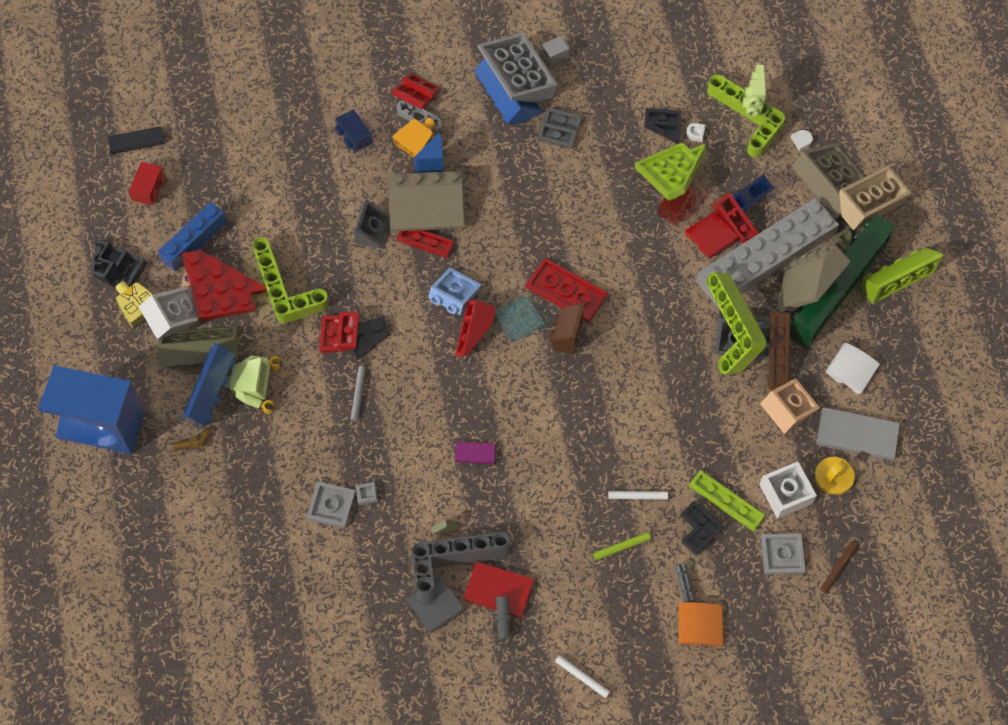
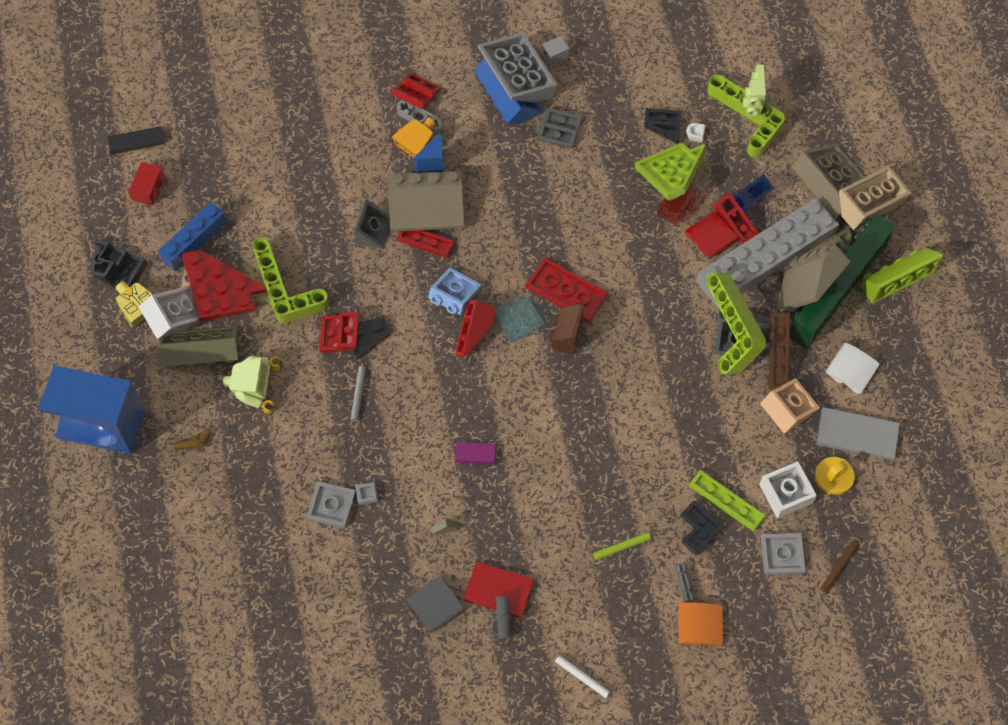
blue slope [181,343,236,426] -> none
clear blue piece [334,109,373,153] -> none
dark grey beam [412,532,511,603] -> none
white bar [608,491,668,500] -> none
white tile [790,130,813,151] -> none

